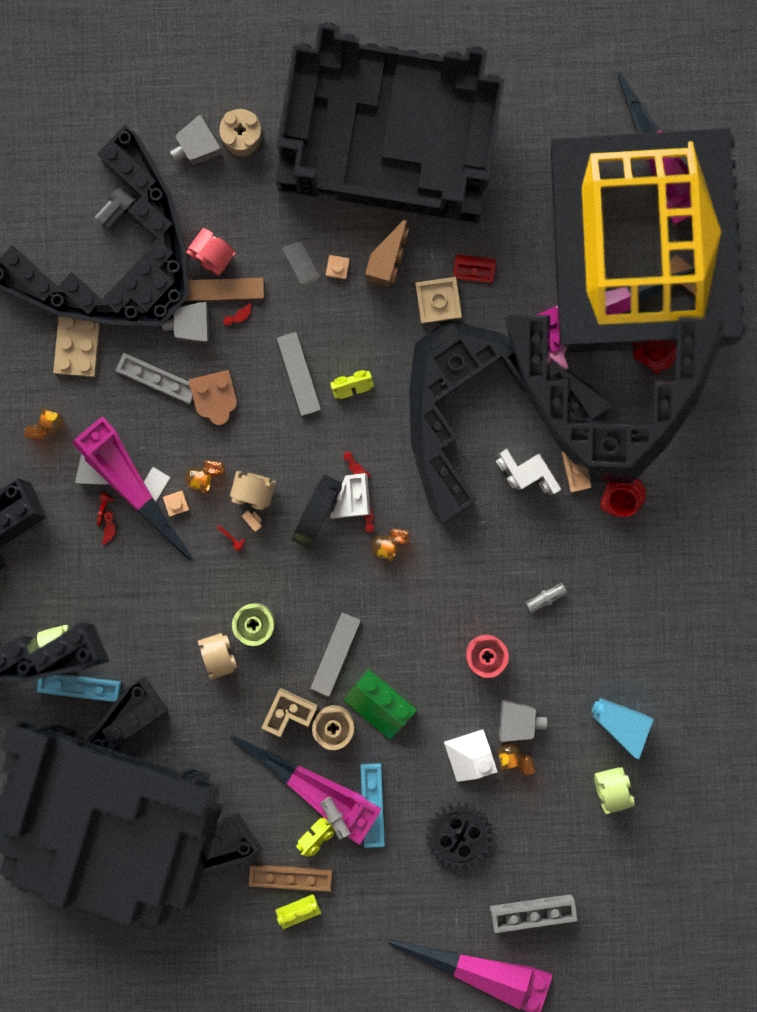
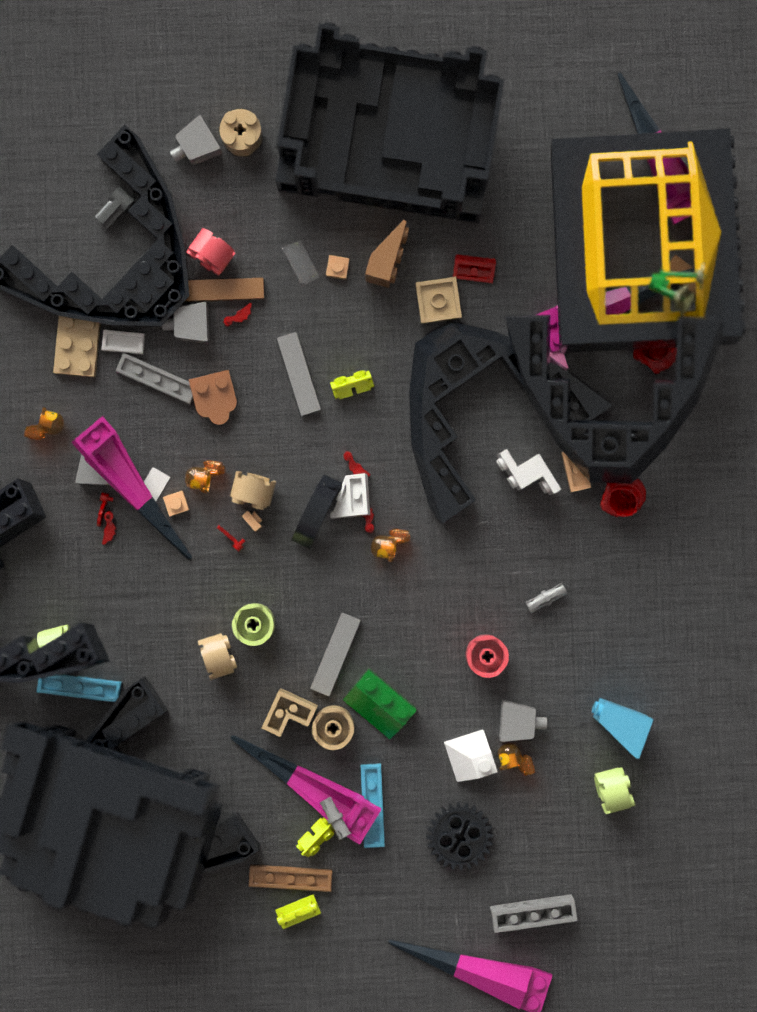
none -> white tile [102,330,145,355]
none -> plant [648,263,705,316]

